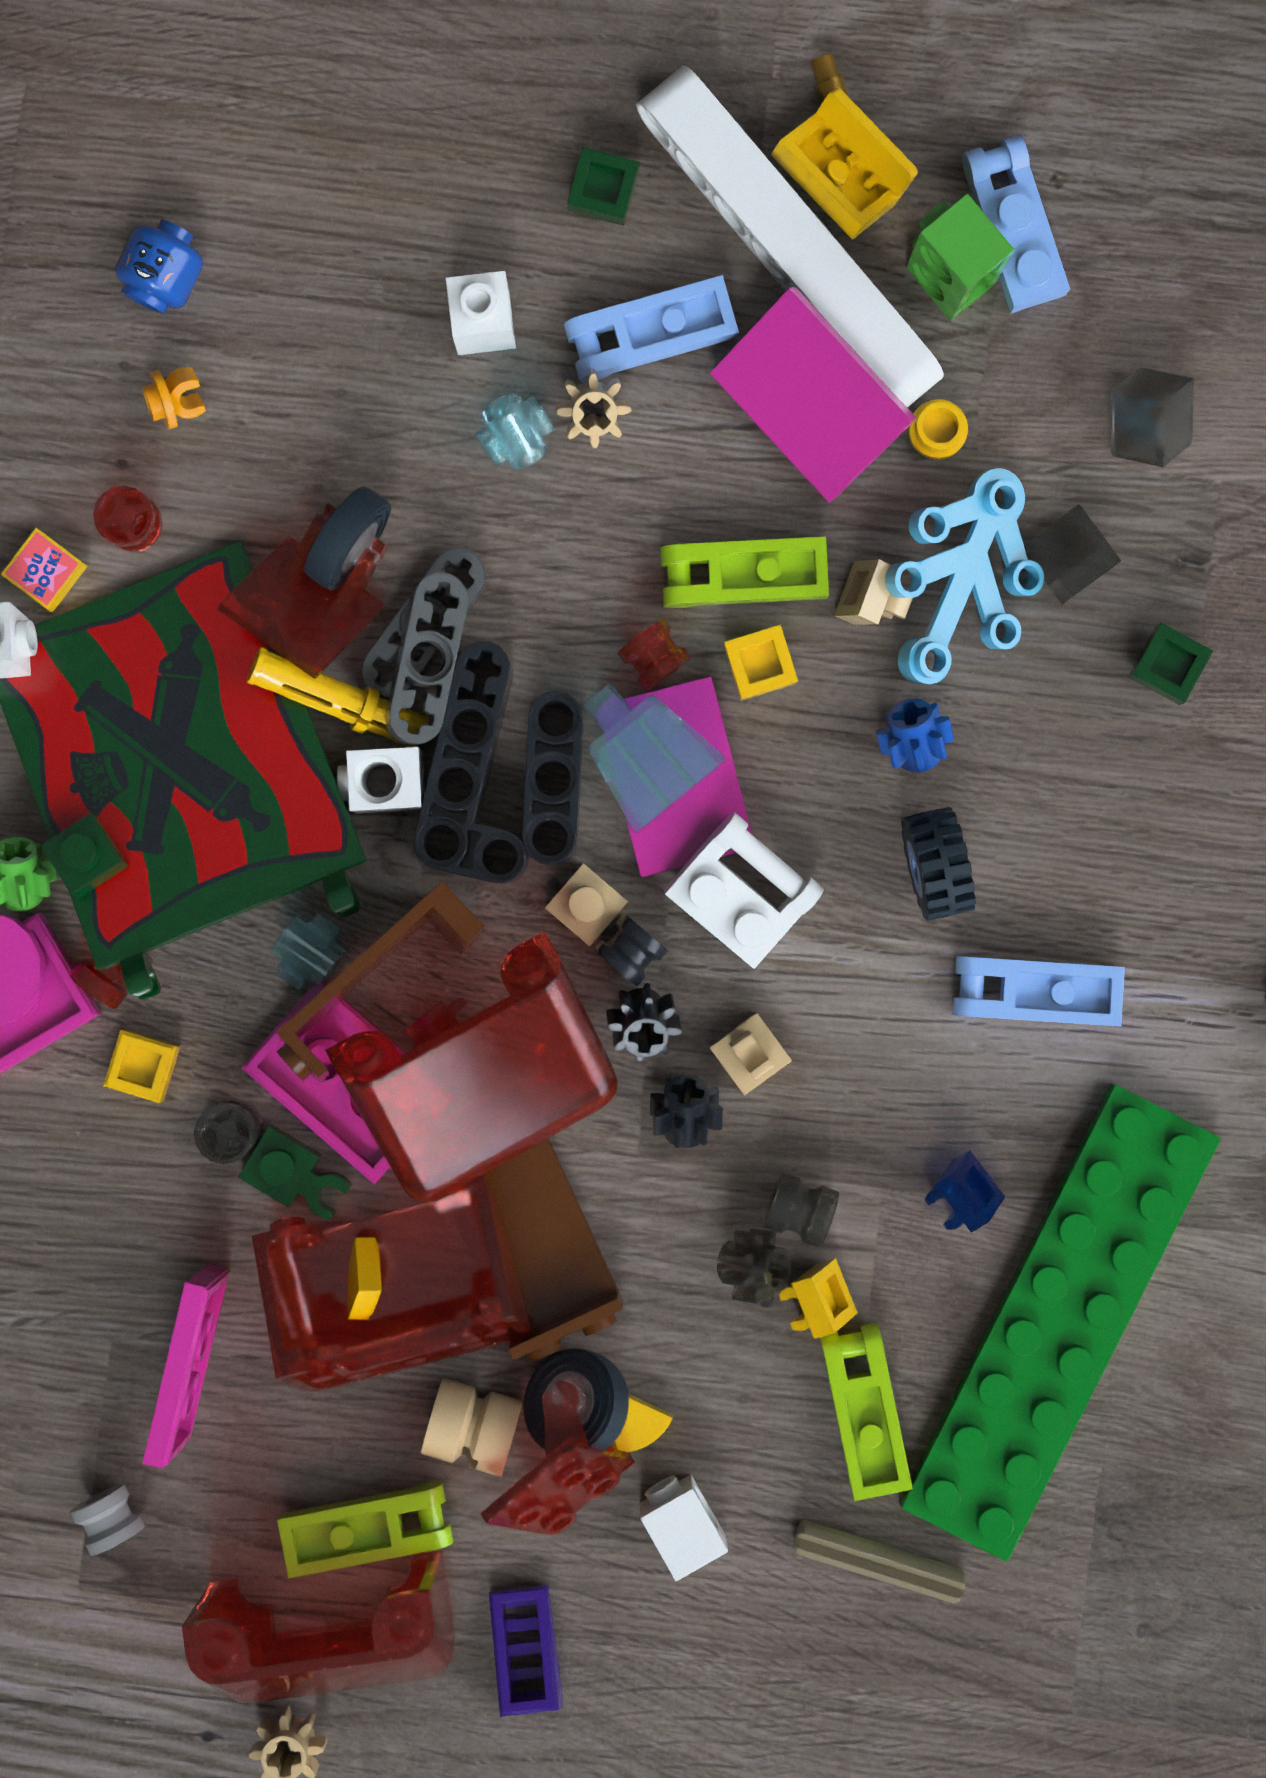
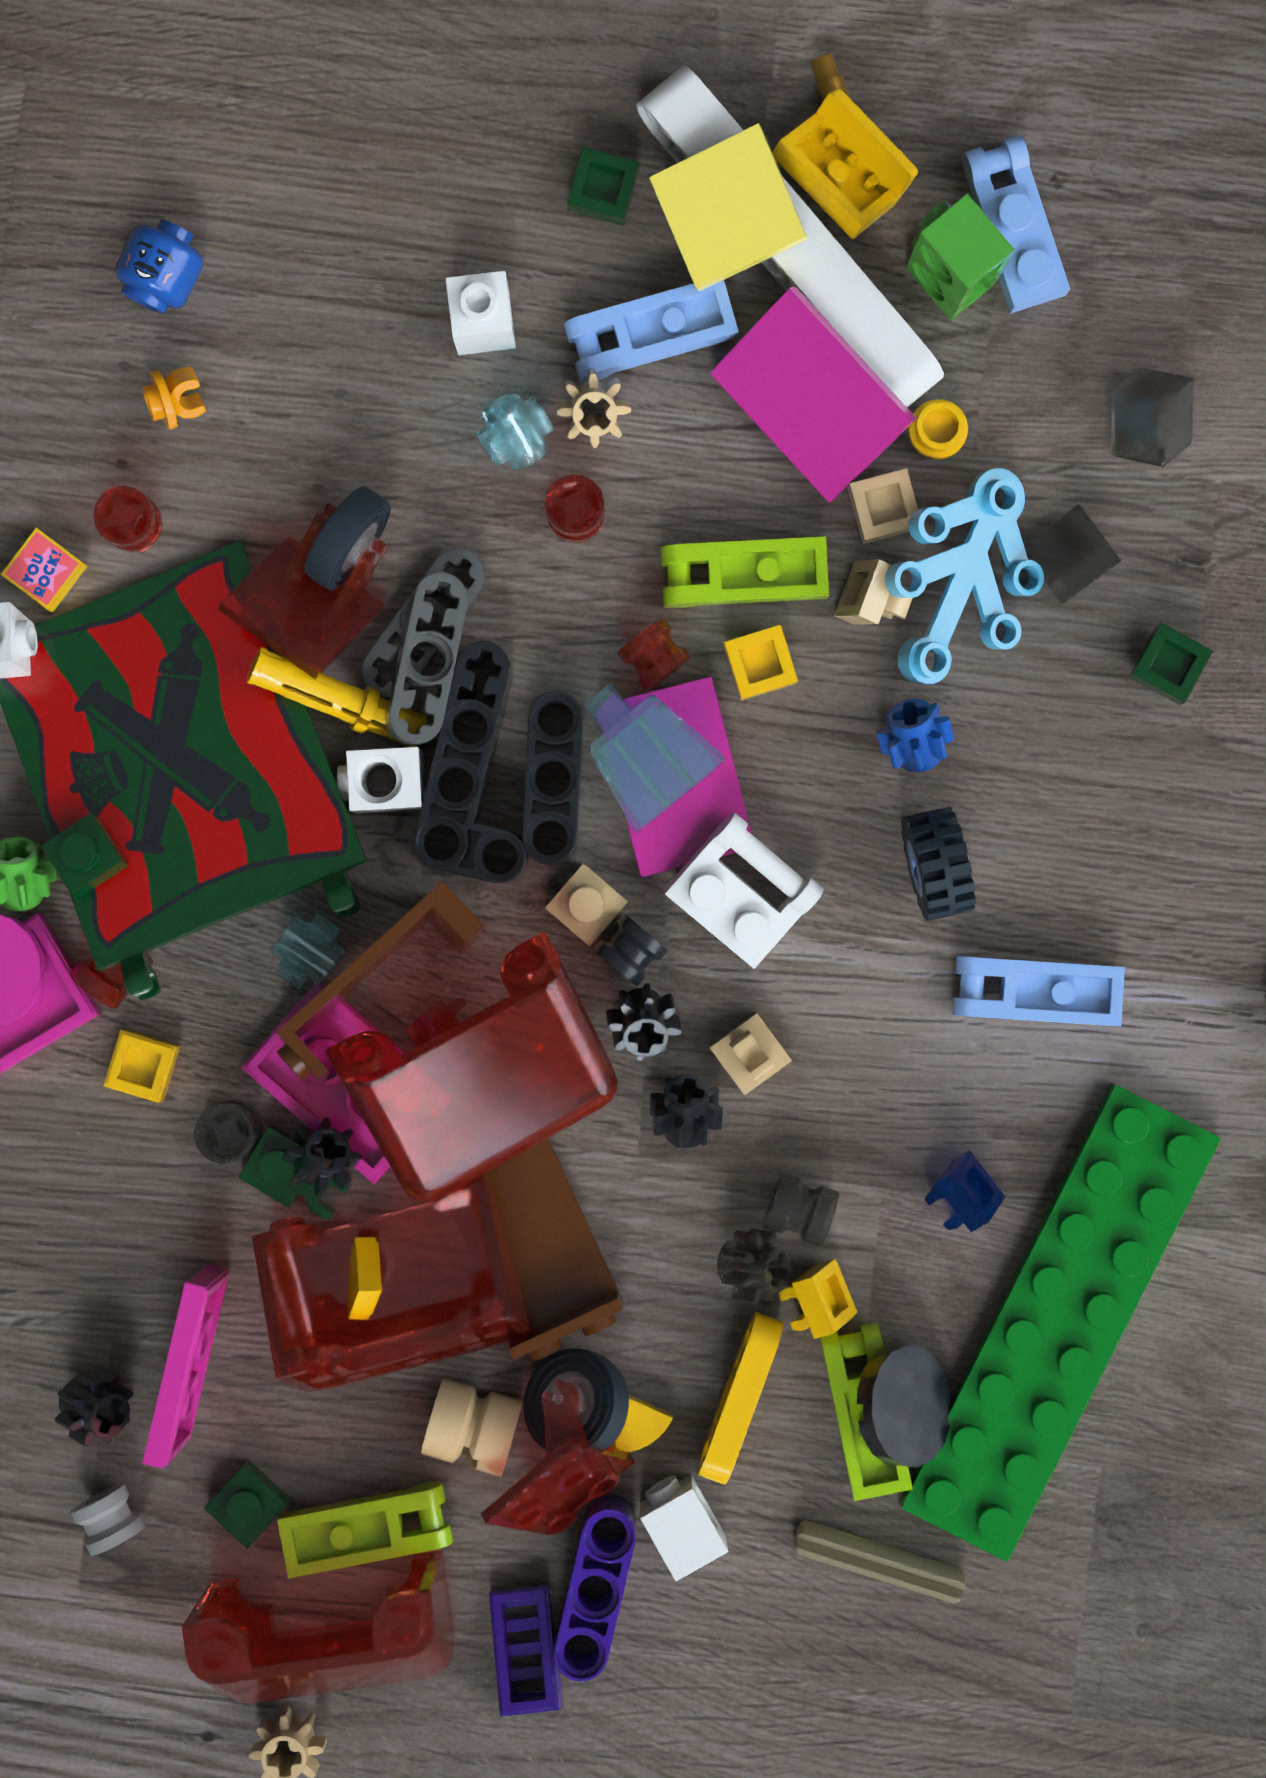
none -> black gear [55,1367,133,1447]
none -> dark green plate [204,1459,291,1549]
none -> black gear [282,1117,362,1197]
none -> clear red wheel [545,474,605,544]
none -> dark purple beam [554,1494,636,1682]
none -> light yellow tile [649,123,808,291]
none -> yellow beam [696,1311,784,1485]
none -> tan plate [848,468,918,544]
none -> black tile [857,1344,953,1467]

